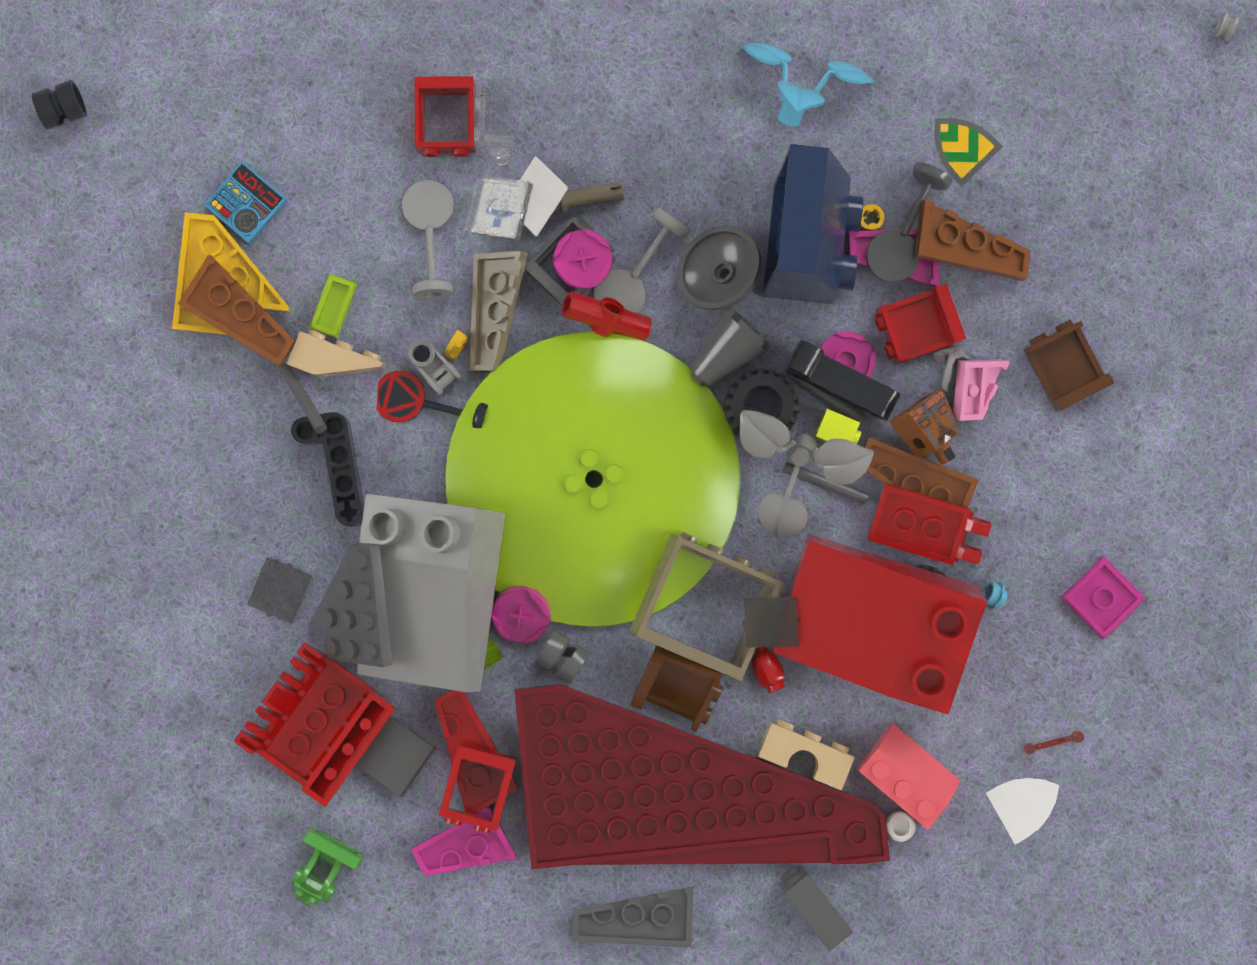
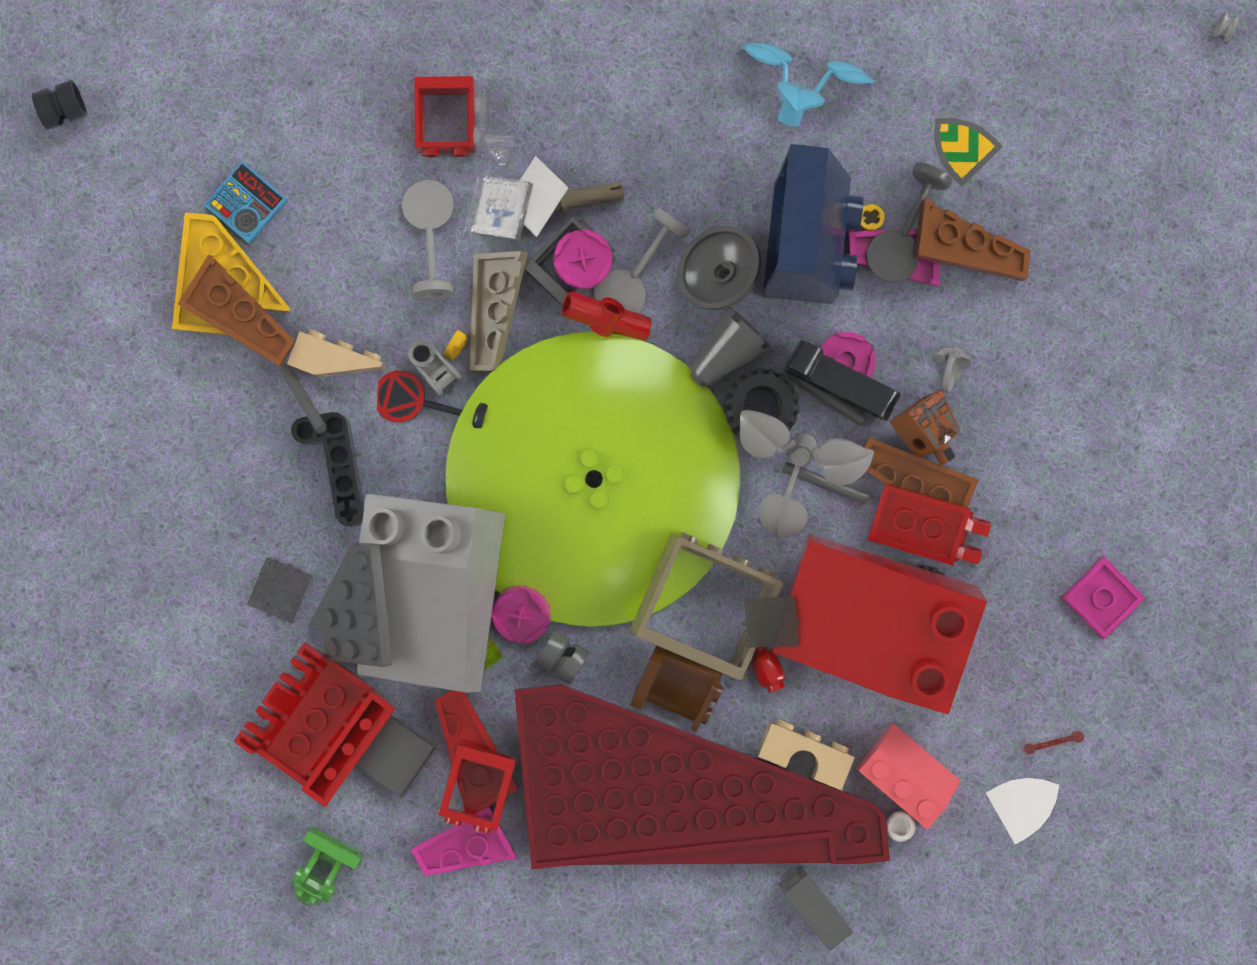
lime tile [309,273,358,339] -> none
dark grey wing [572,886,694,947] -> none
neon yellow brick [813,409,862,444] -> none
red panel [874,283,966,365] -> none
bright pink wing [953,359,1009,421] -> none
medium azure plate [982,581,1007,610] -> none
reddish brown panel [1024,319,1114,412] -> none

